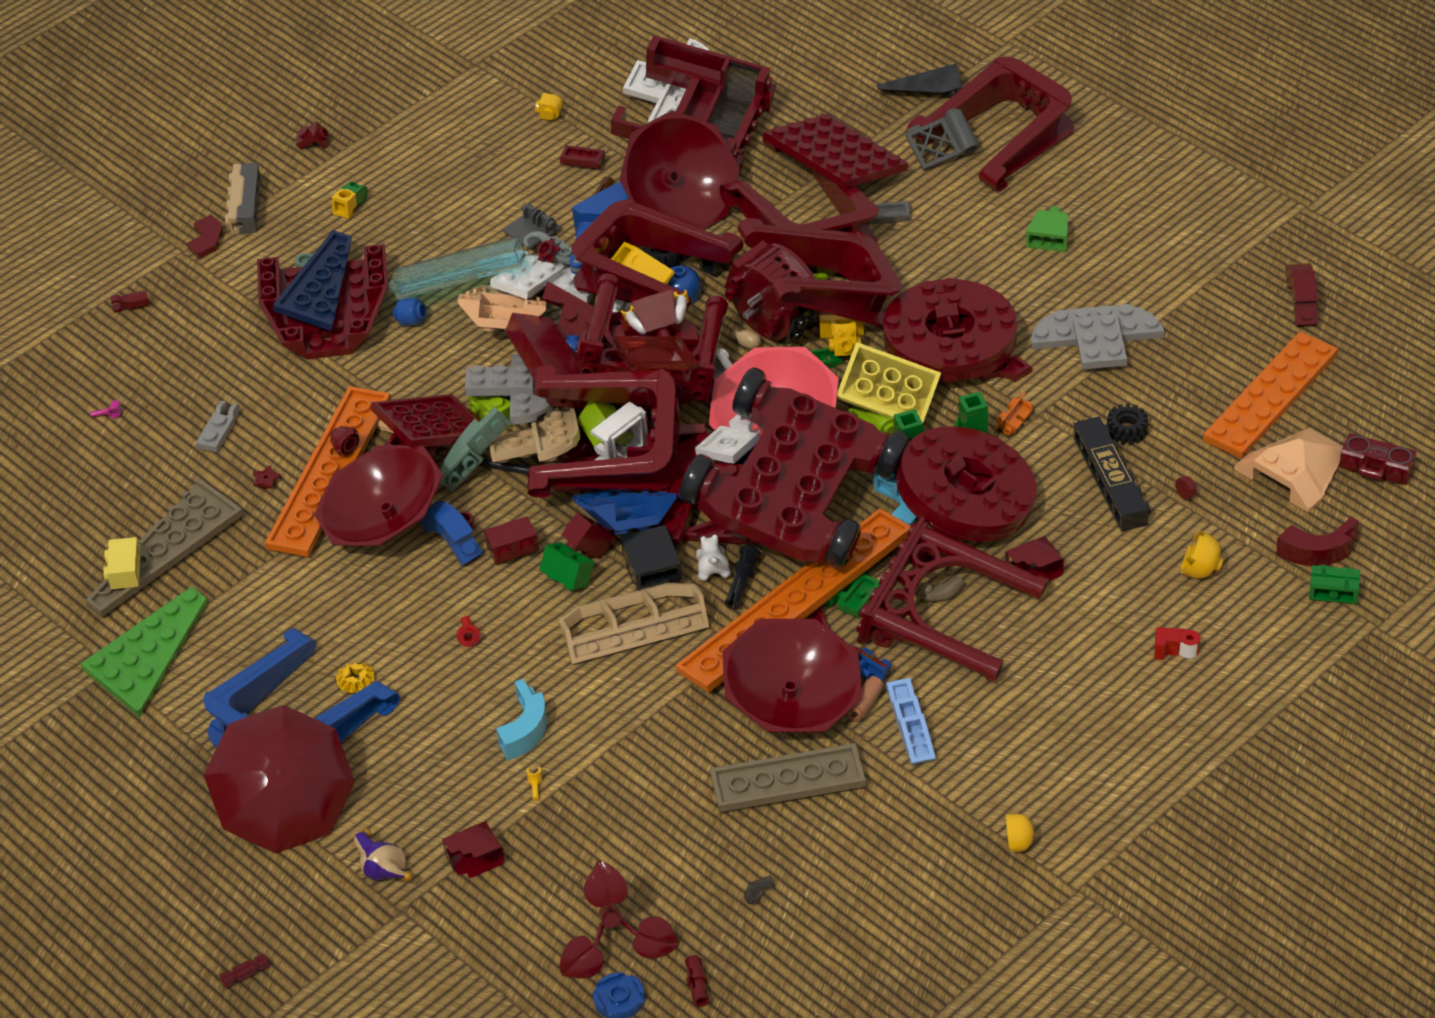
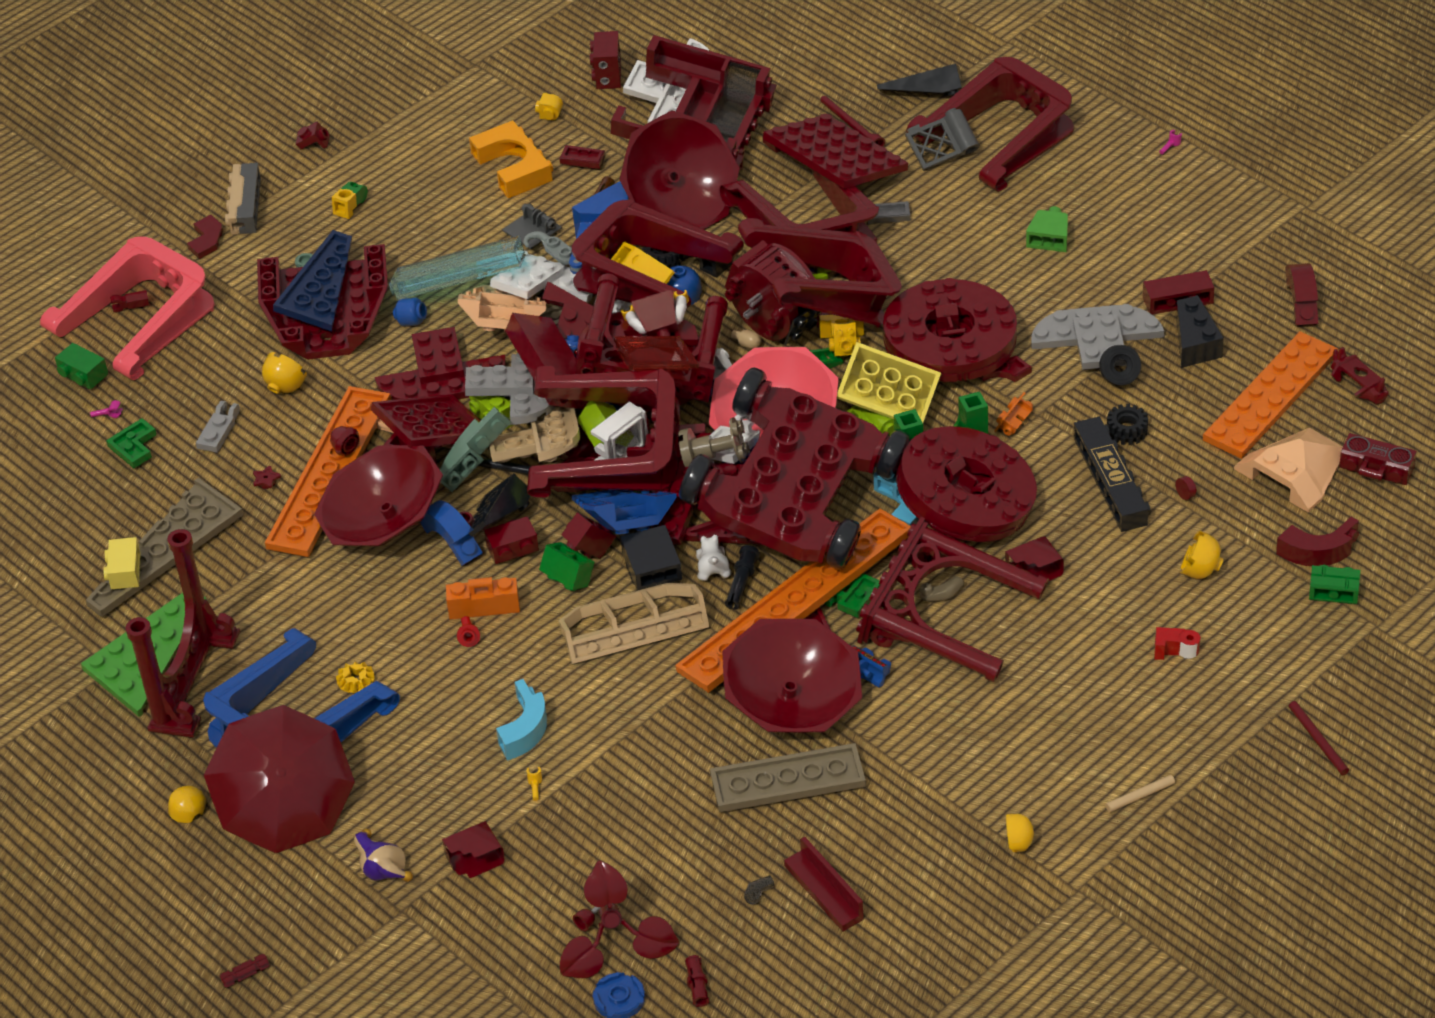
dark red plate [537,237,561,263] -> none
nougat piece [846,676,884,722] -> none
light blue slope [886,678,936,765] -> none
none -> coral piece [40,237,215,380]
none -> green brick [55,342,108,390]
none -> green plate [106,418,157,469]
none -> dark red arch [125,529,241,738]
none -> yellow hair [168,785,207,823]
none -> yellow cylinder [262,352,307,394]
none -> dark red plate [375,327,506,400]
none -> orange piece [446,577,520,620]
none -> black wedge [468,473,531,537]
none -> light orange arch [469,120,553,199]
none -> dark red hinge [573,907,601,932]
none -> dark red piece [590,31,621,89]
none -> dark tan piece [679,417,750,467]
none -> dark red panel [784,836,864,932]
none -> dark red piece [820,96,885,147]
none -> black tyre [1099,345,1141,386]
none -> tan bar [1105,775,1175,813]
none -> dark red brick [1143,270,1215,315]
none -> dark pink hand [1159,130,1182,155]
none -> black wedge [1176,295,1224,368]
none -> dark red bar [1288,701,1349,776]
none -> dark red piece [1331,347,1389,404]

